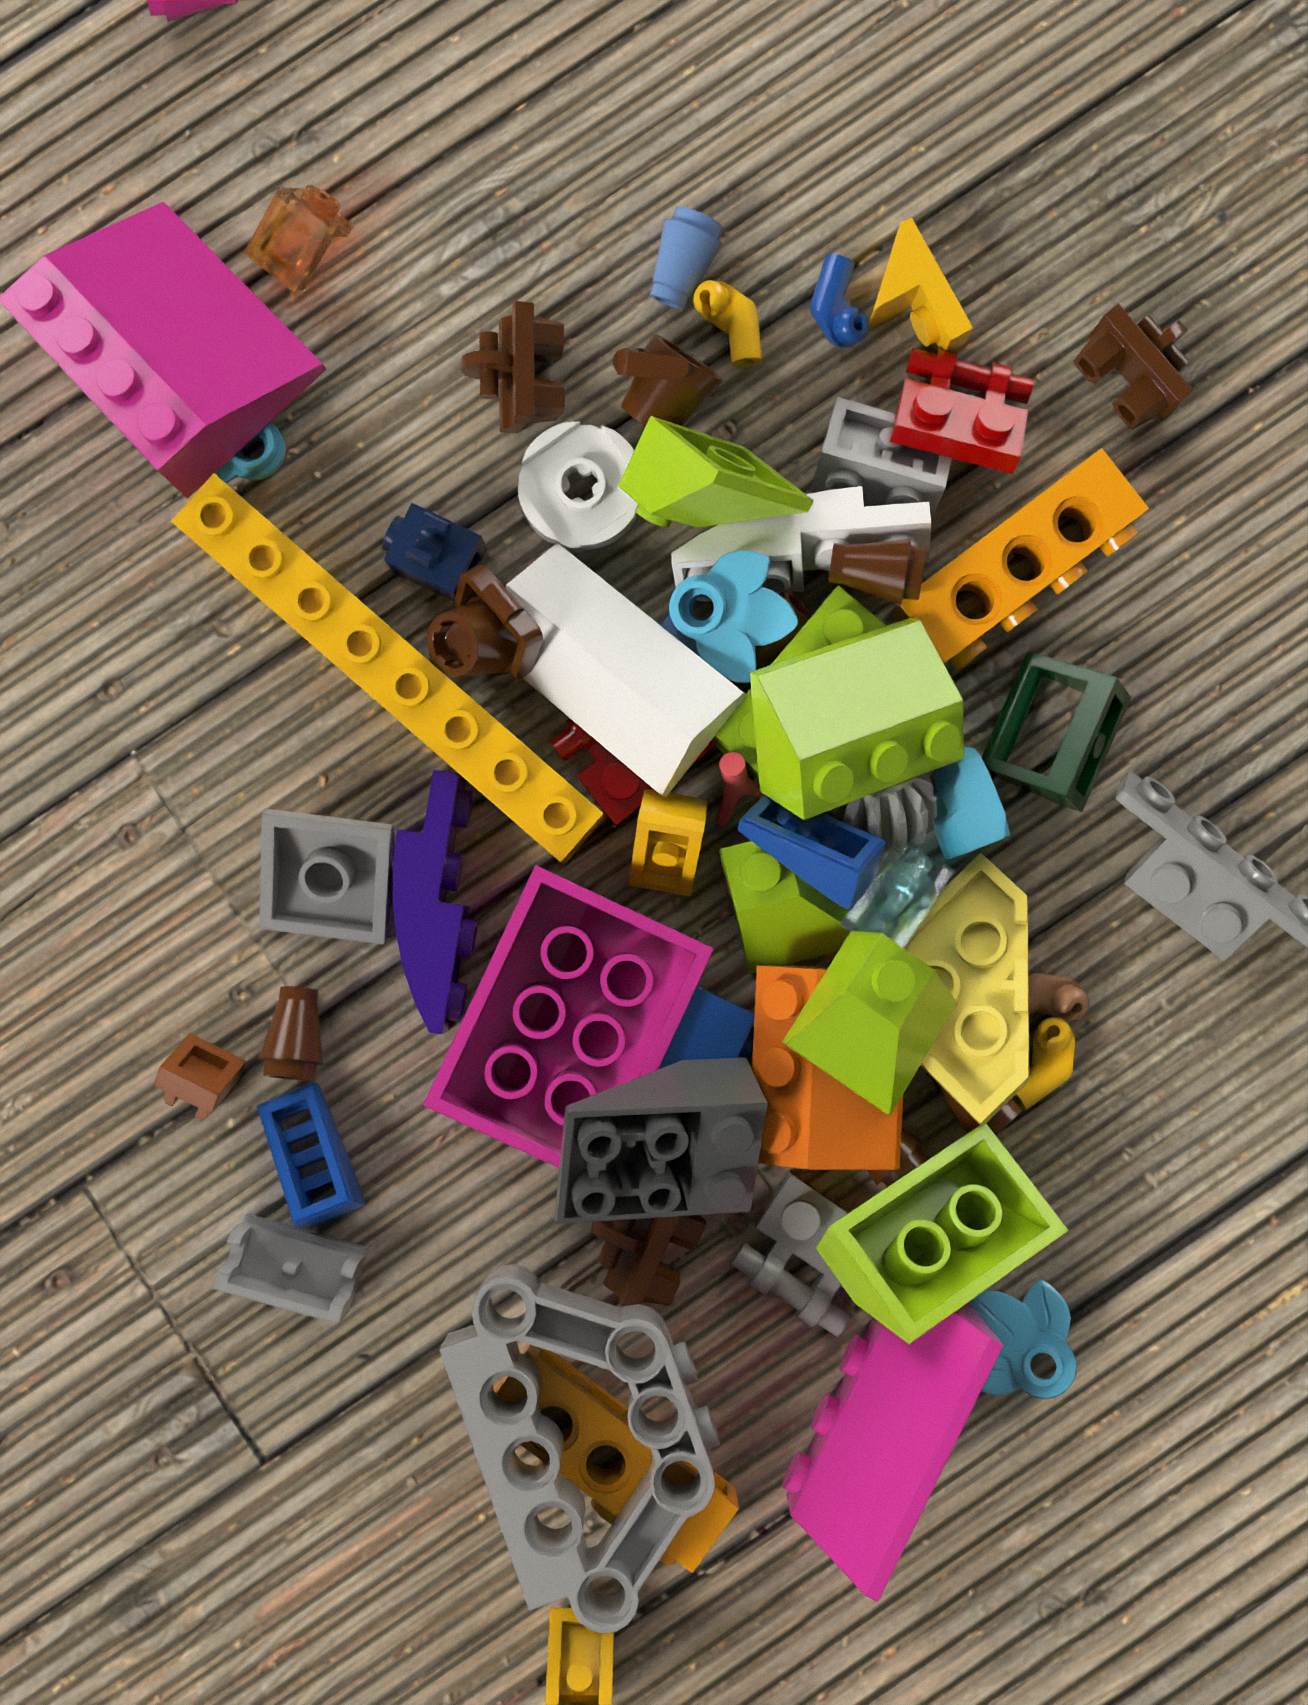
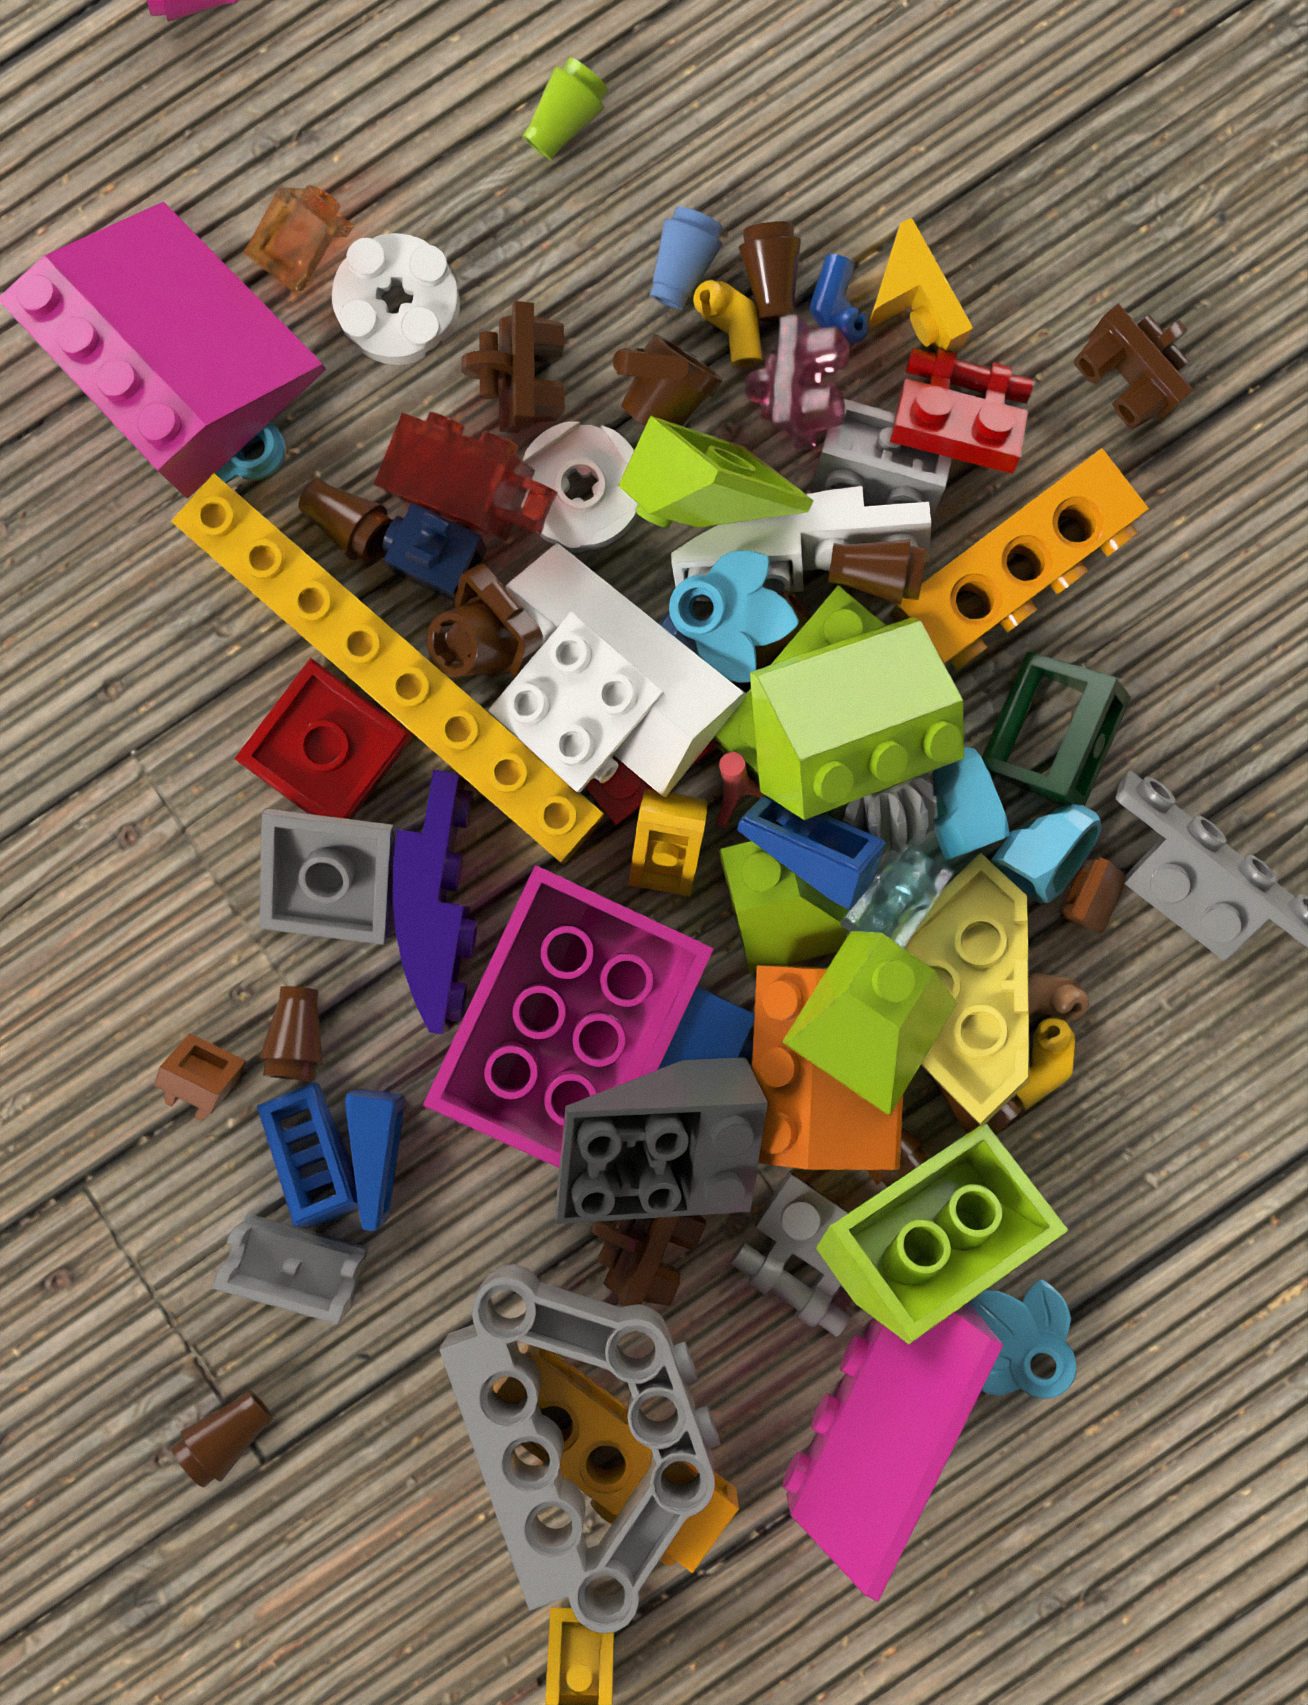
none -> reddish brown cone [172,1390,273,1488]
none -> red plate [234,657,415,819]
none -> reddish brown cone [298,479,393,563]
none -> white plate [332,233,460,365]
none -> blue slope [345,1089,406,1231]
none -> clear red brick [373,411,558,541]
none -> white hinge [488,611,665,793]
none -> lime cone [522,57,609,161]
none -> reddish brown cone [738,221,801,322]
none -> clear pink hips [744,314,849,450]
none -> medium azure rock [992,804,1102,903]
none -> dark orange slope [1059,857,1125,933]

